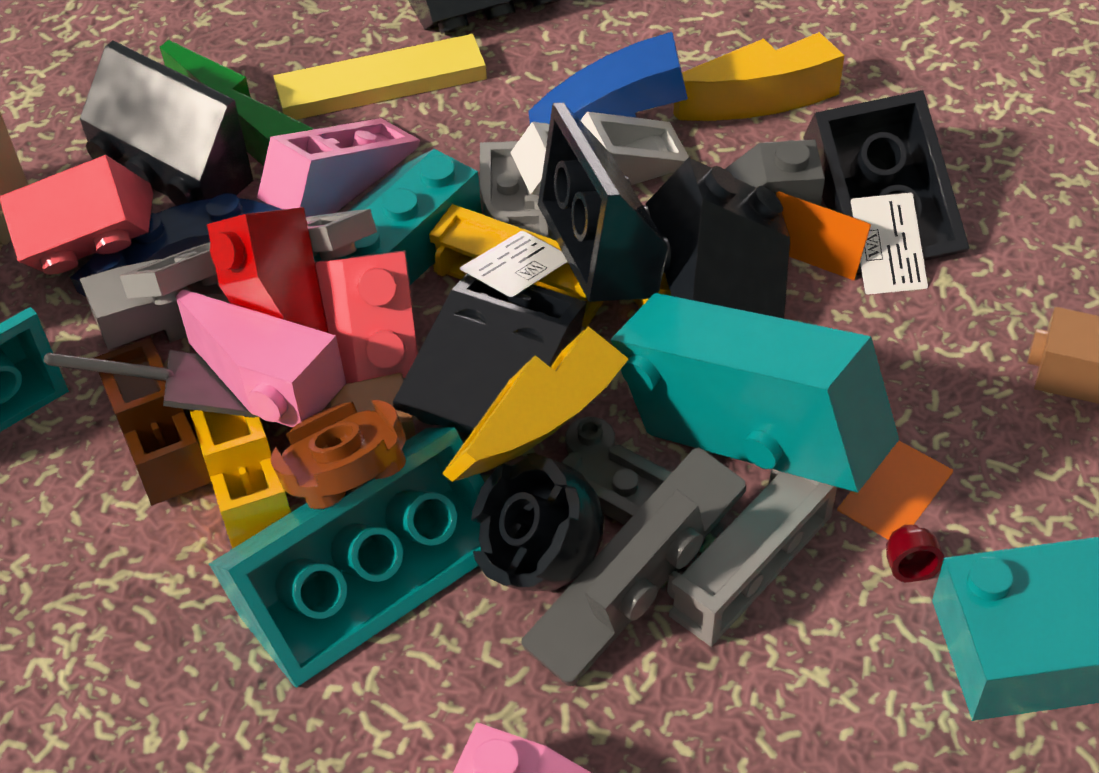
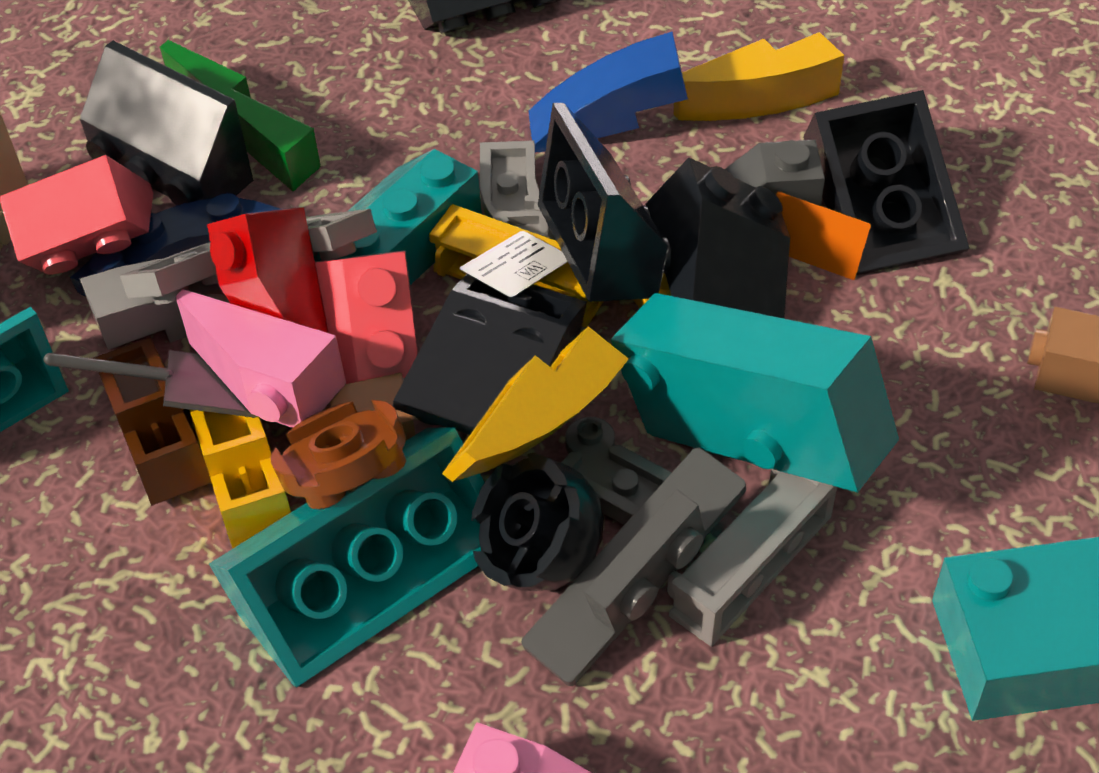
bright pink slope [257,118,420,217] -> none
light yellow tile [273,34,487,120] -> none
white slope [510,112,689,194] -> none
orange sticker [837,441,953,539] -> none
white sticker [851,193,928,294] -> none
dark red hinge [886,525,945,583] -> none

